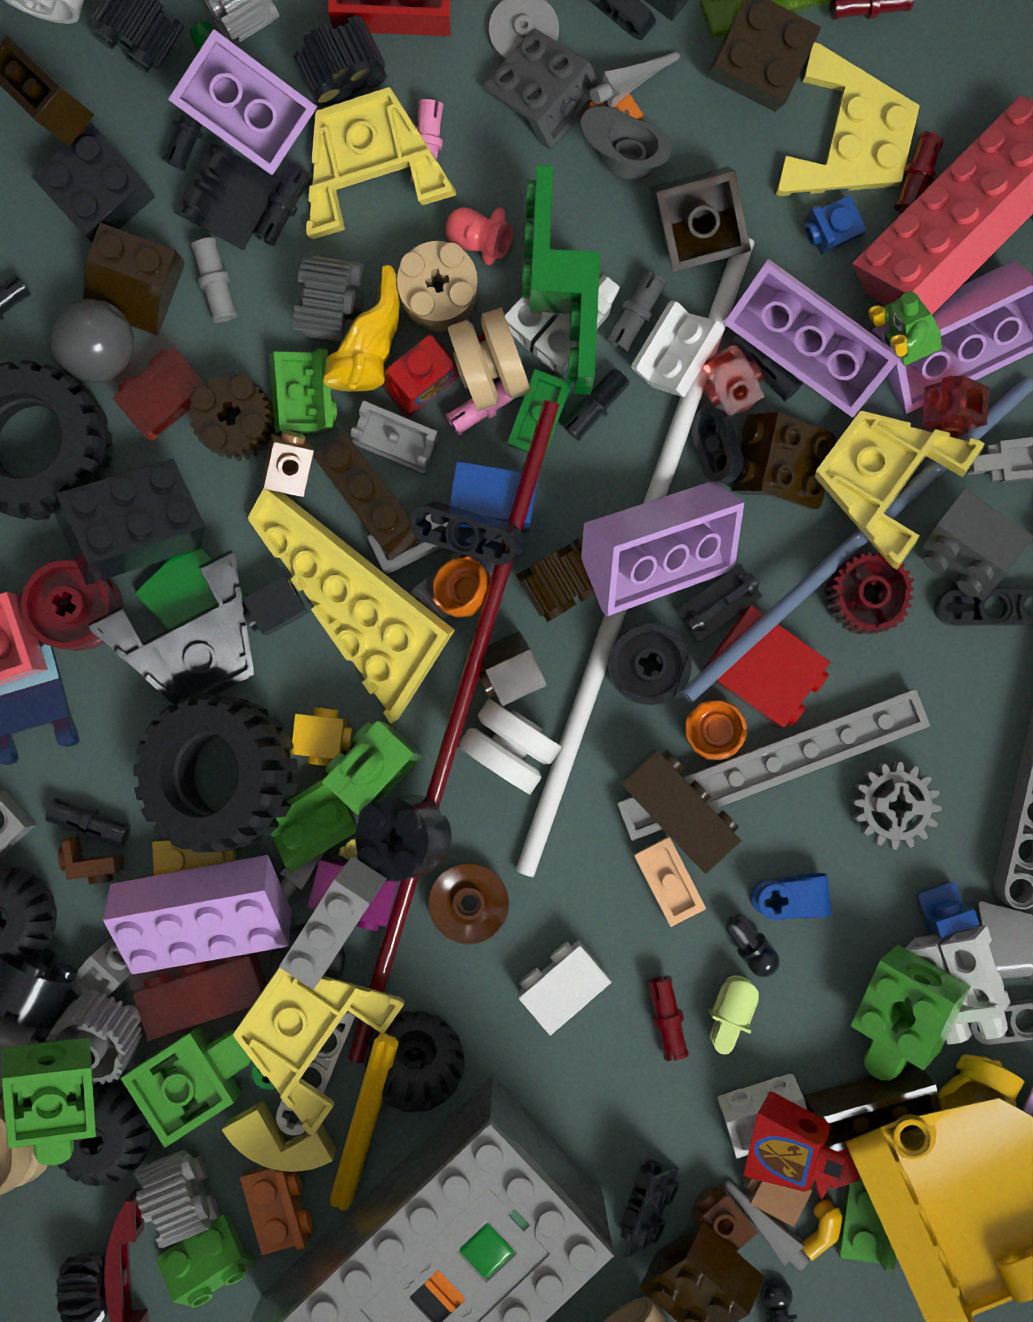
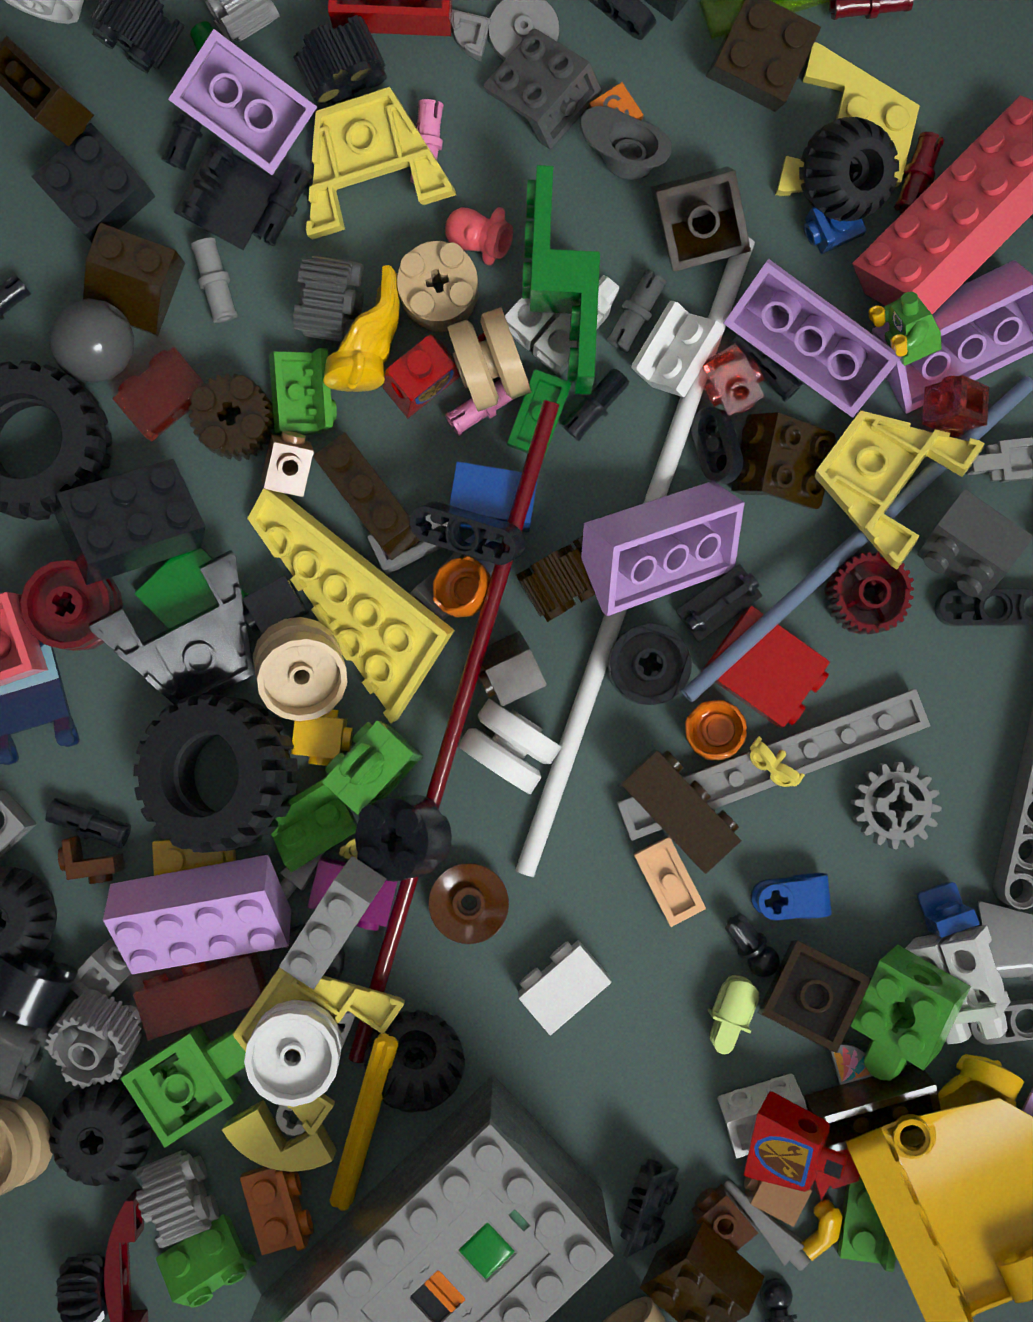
bright green brick [2,1037,96,1166] -> none
light grey hinge [351,401,440,475] -> none
light grey piece [590,52,680,108] -> none
dark red pin [646,975,689,1061] -> none
none -> white wheel [244,999,342,1107]
none -> tan wheel [253,617,347,721]
none -> light grey tile [451,9,491,62]
none -> light yellow piece [750,736,805,787]
none -> dark brown brick [757,940,872,1053]
none -> black wheel [799,117,899,221]
none -> tile [829,1042,873,1085]

